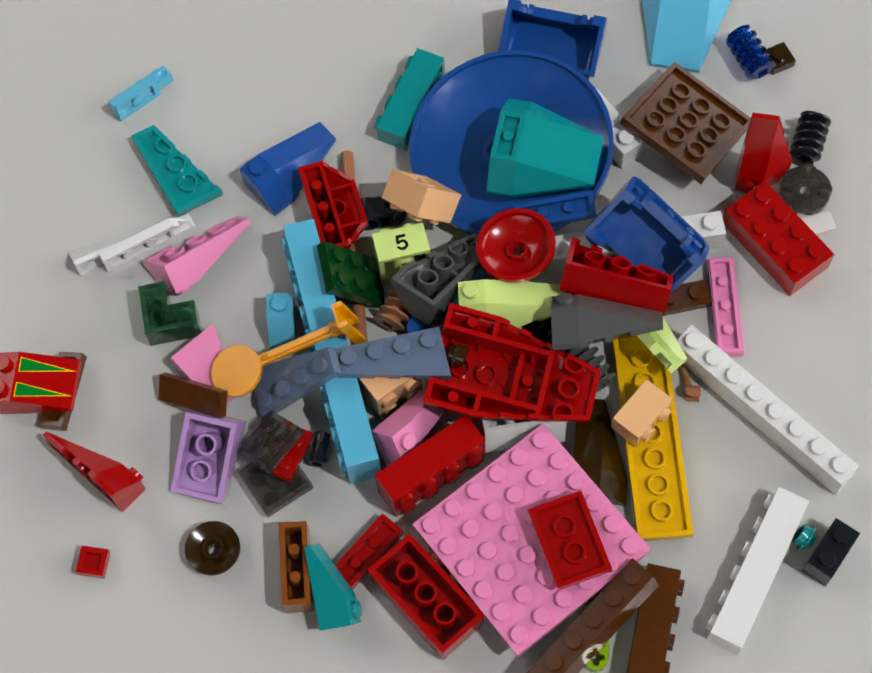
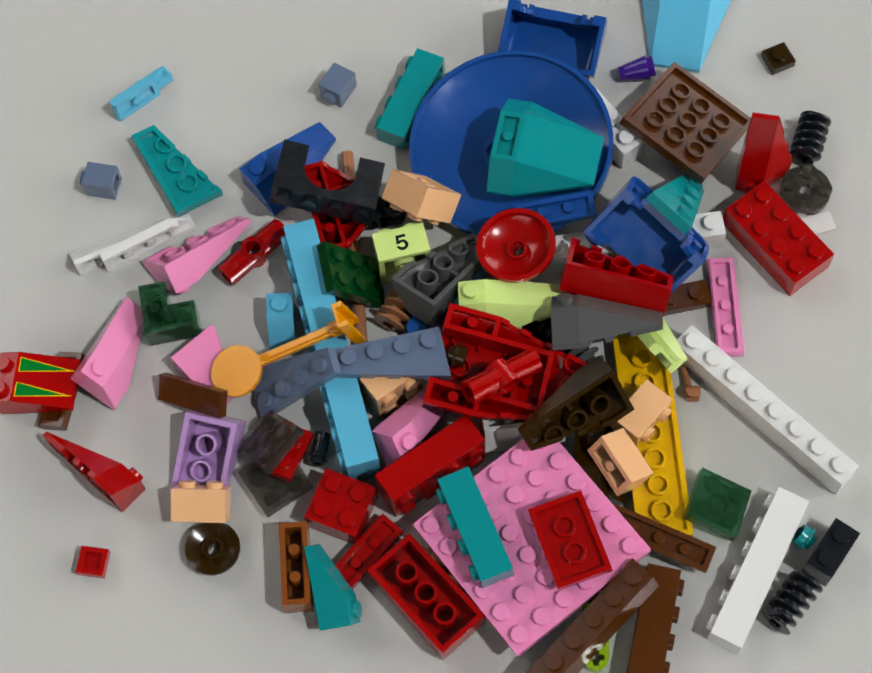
clear blue piece [726,24,776,79] -> none
none -> bright pink wedge [70,297,147,410]
none -> sand blue brick [80,162,122,200]
none -> light nougat brick [171,480,231,523]
none -> red piece [218,219,285,286]
none -> black arch [269,139,385,225]
none -> red brick [304,468,378,545]
none -> sand blue brick [319,63,357,108]
none -> teal brick [435,466,514,588]
none -> red piece [461,349,543,404]
none -> dark brown wedge [518,356,635,451]
none -> light nougat brick [587,428,654,496]
none -> reddish brown plate [612,502,716,574]
none -> dark purple cone [618,55,656,81]
none -> teal wing [646,173,704,234]
none -> clear green plate [683,468,752,541]
none -> black piece [762,571,823,635]

